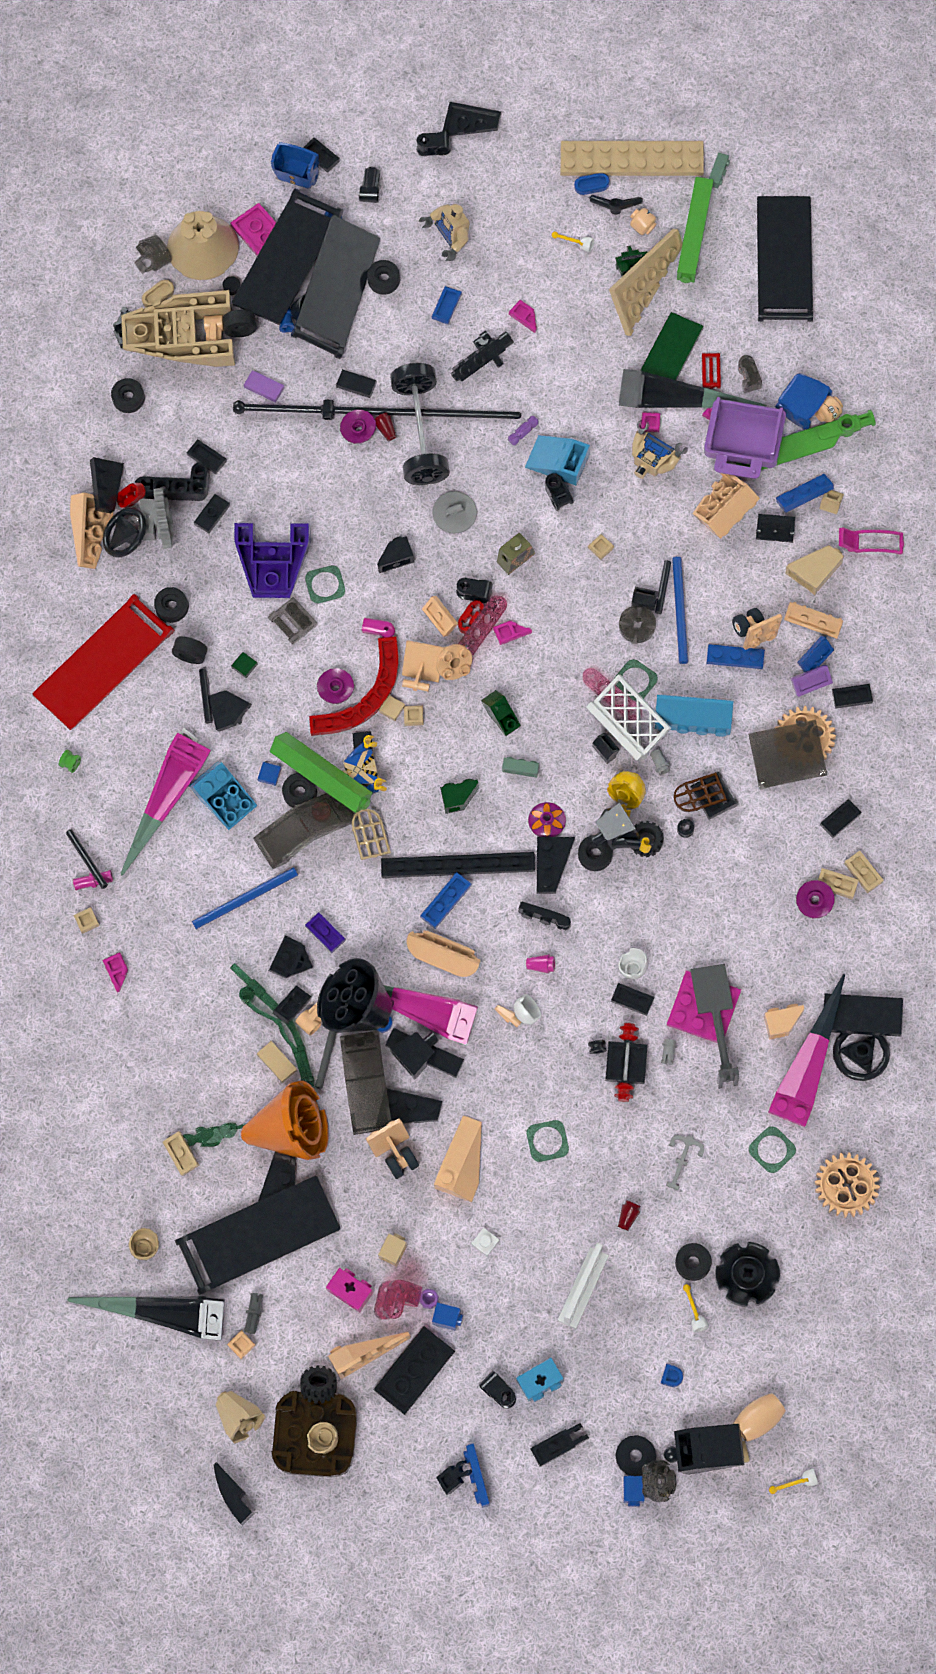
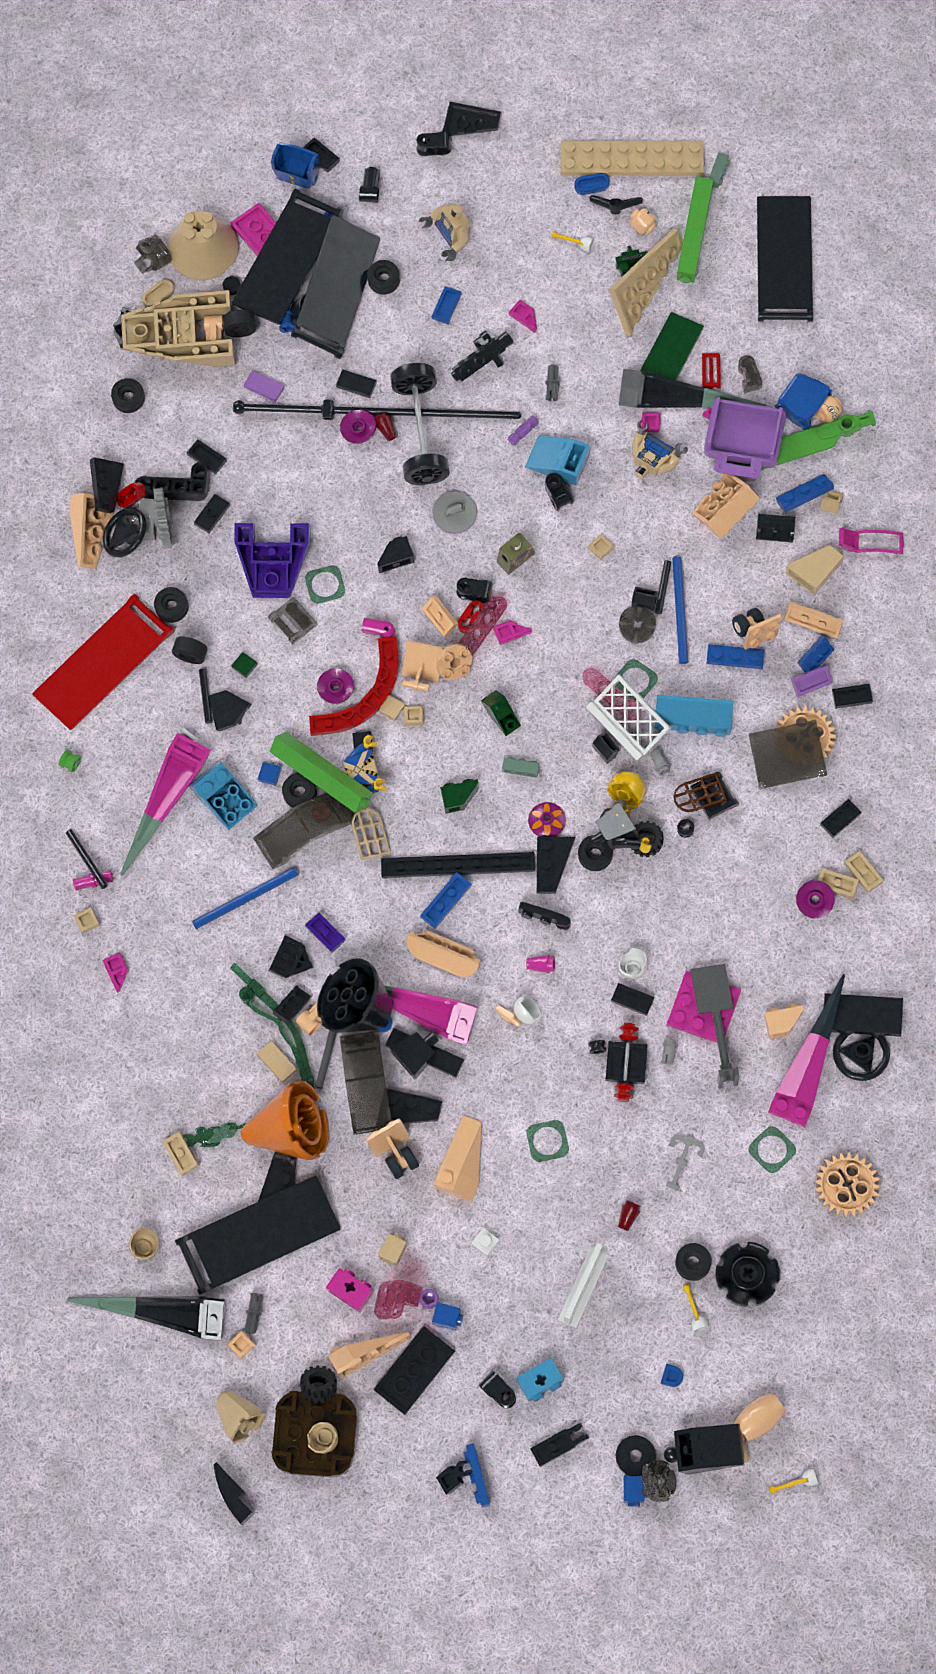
none -> dark grey axle [545,364,560,401]

